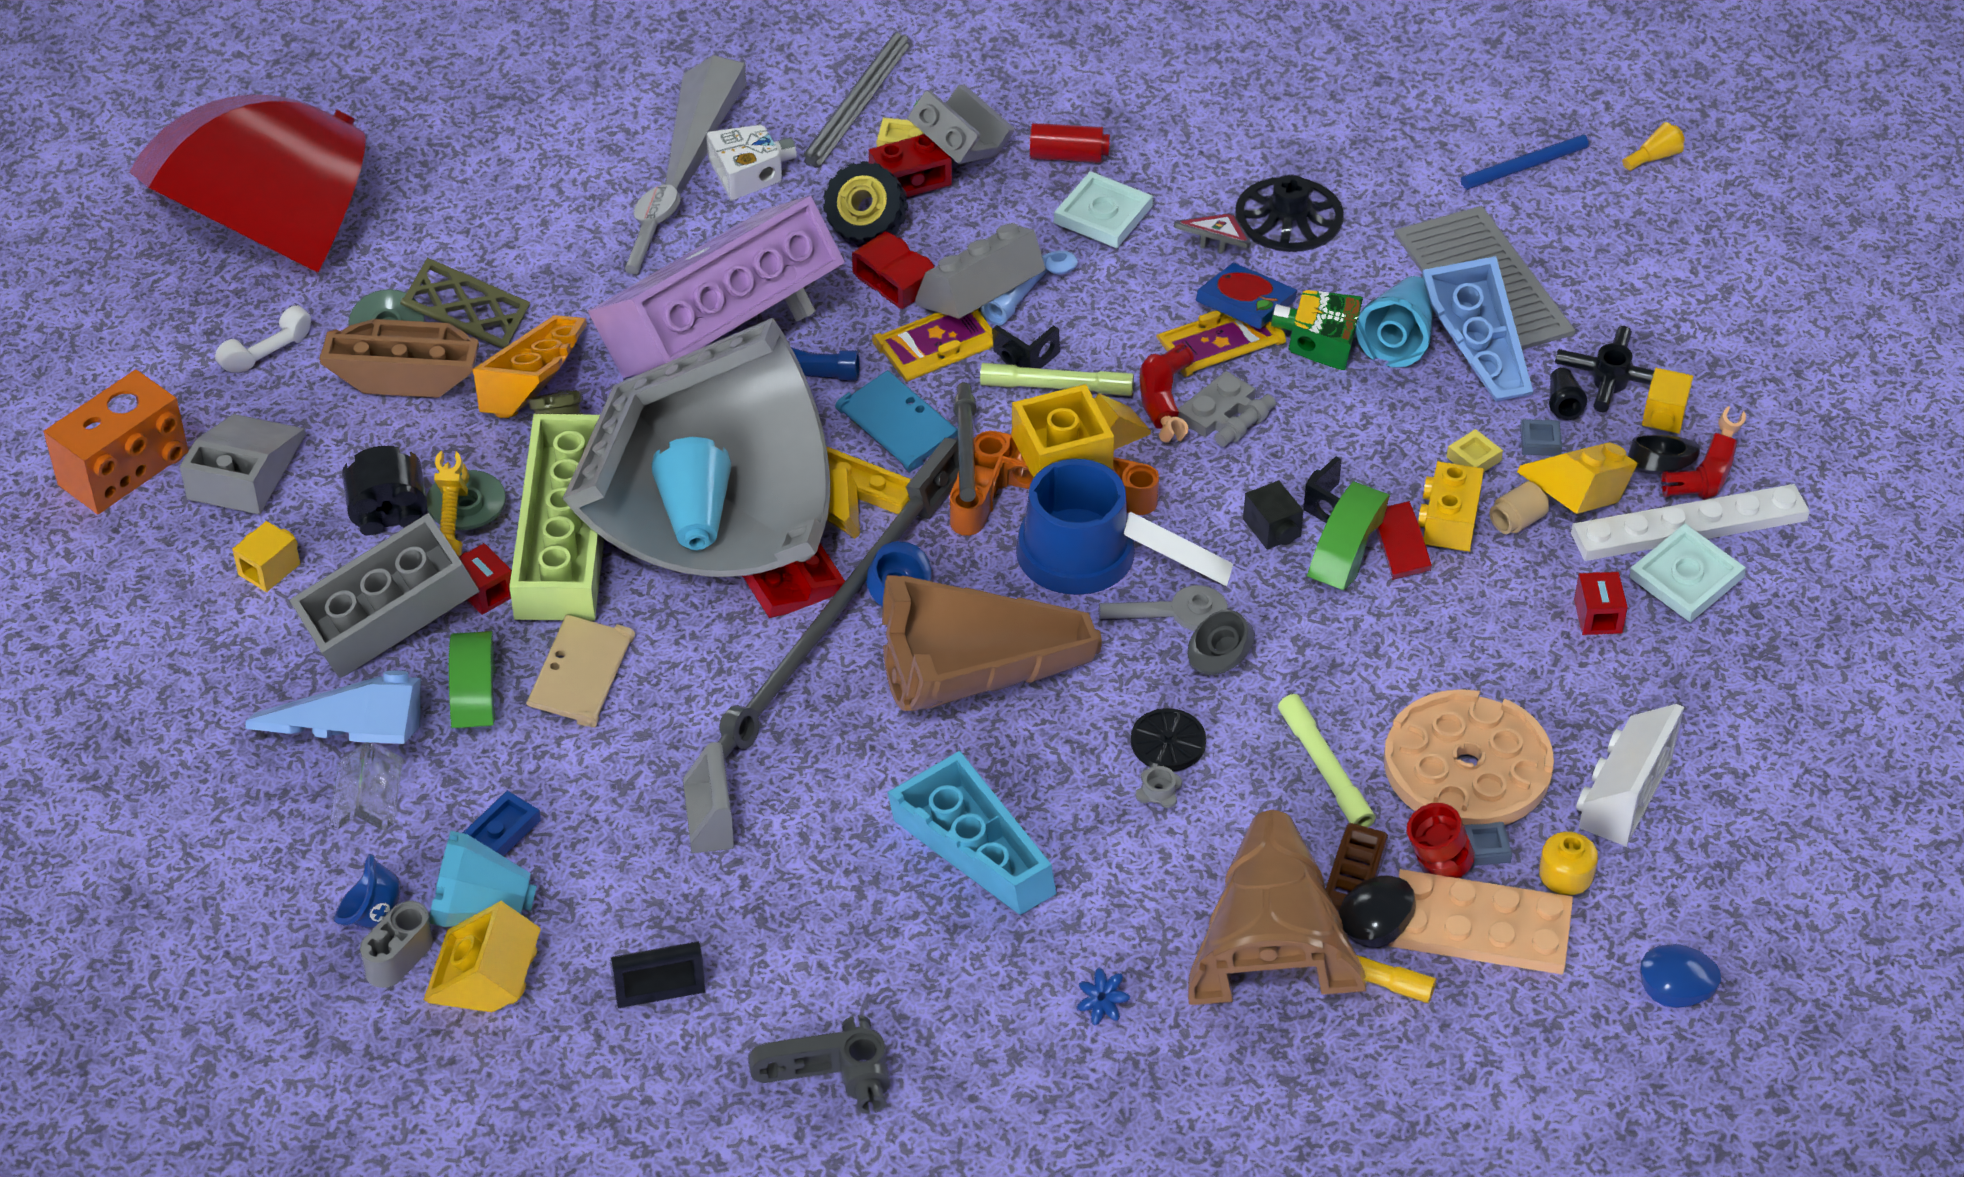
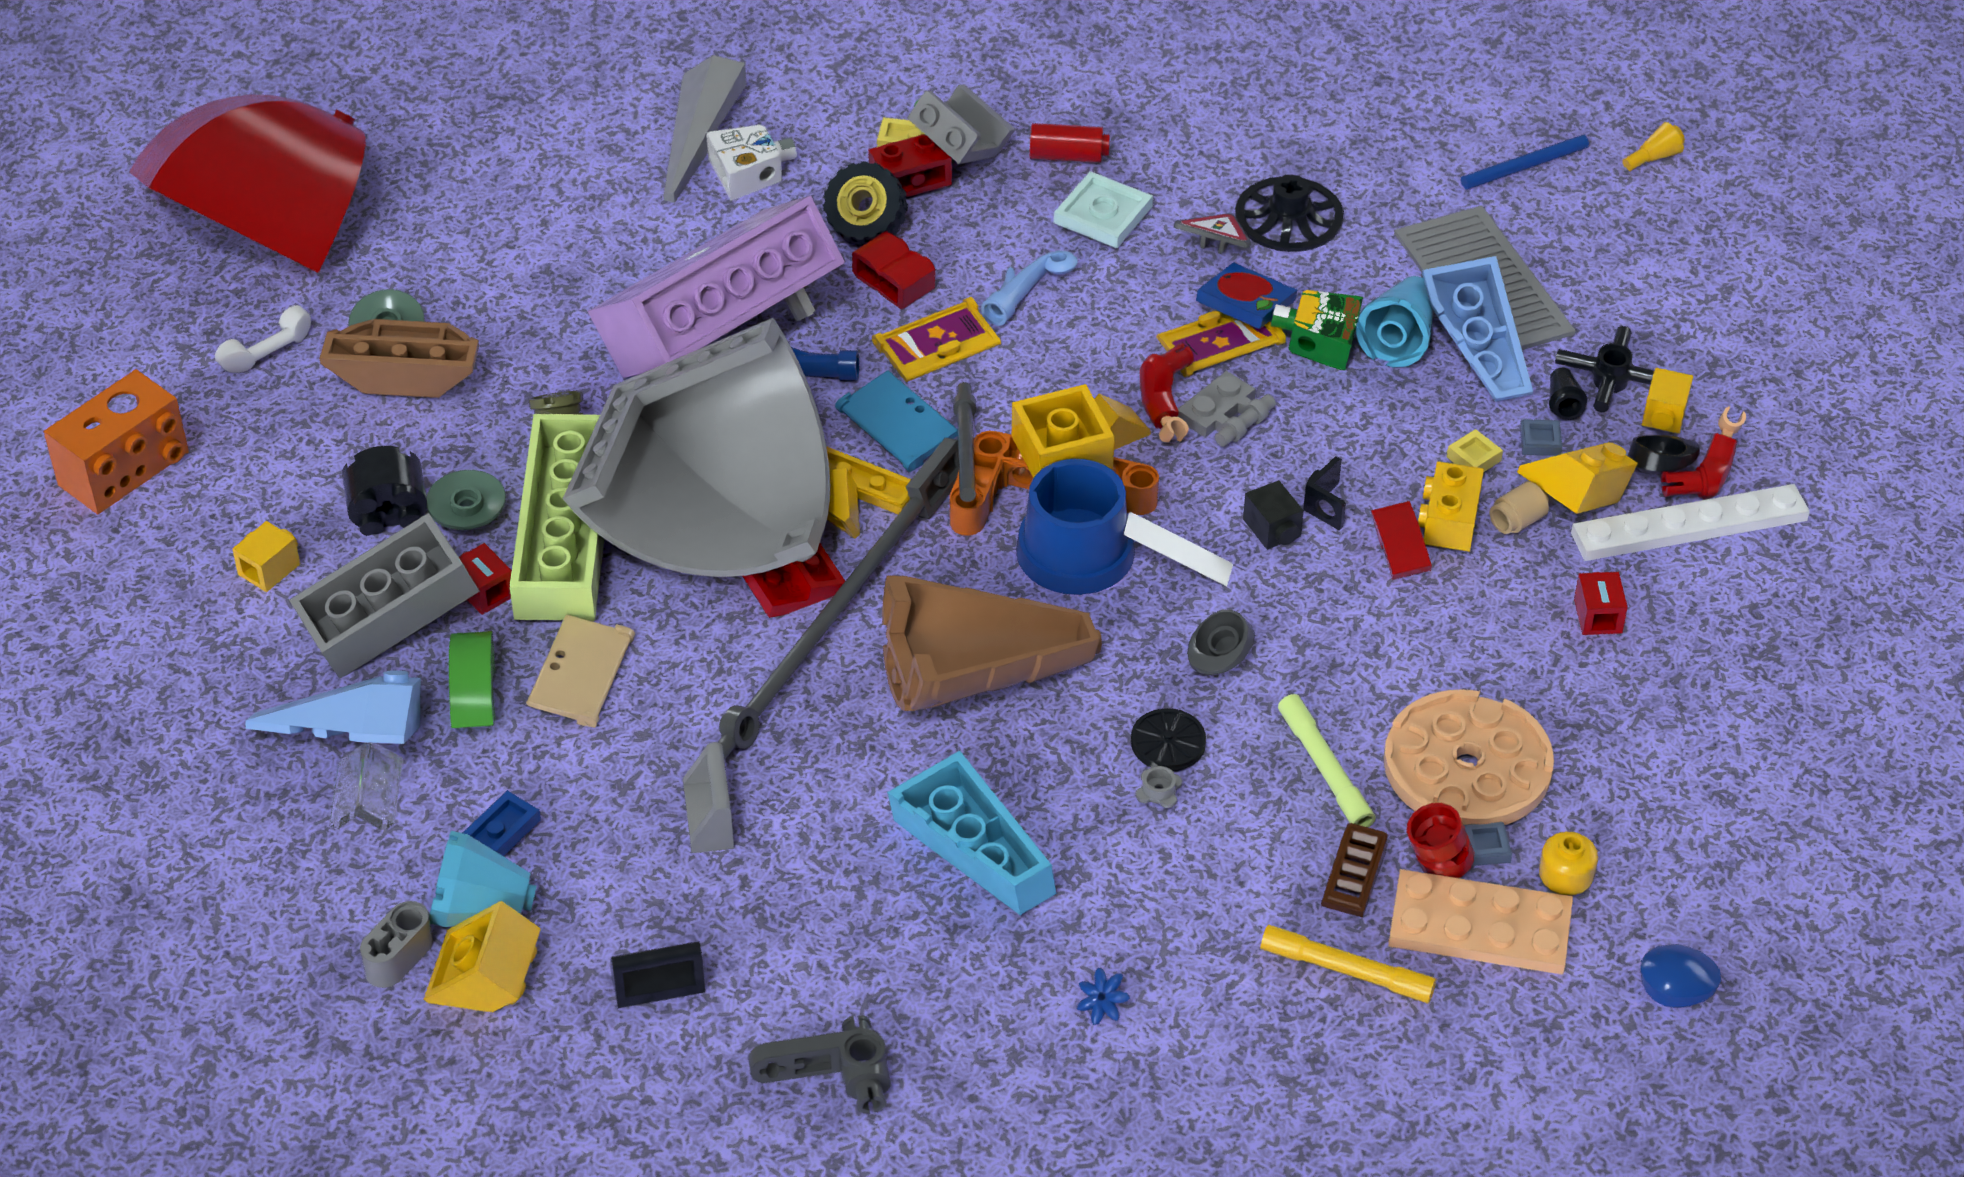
light grey slope [179,414,306,515] -> none
blue helmet [333,853,401,928] -> none
olive window [400,257,530,349] -> none
yellow bar [434,451,470,557] -> none
light orange wedge [473,315,587,418] -> none
light grey piece [625,184,681,275] -> none
medium azure cone [651,437,731,550] -> none
dark grey axle [804,32,909,168] -> none
blue hat [866,541,931,607] -> none
light grey slope [915,223,1046,319] -> none
yellowish green piece [980,363,1134,396] -> none
black bracket [992,325,1060,369] -> none
light grey piece [1098,585,1228,631] -> none
medium nougat cone [1188,810,1366,1005] -> none
bright green brick [1307,481,1390,590] -> none
black hat [1339,876,1416,948] -> none
white slope [1576,704,1684,847] -> none
light aqua plate [1630,523,1746,623] -> none

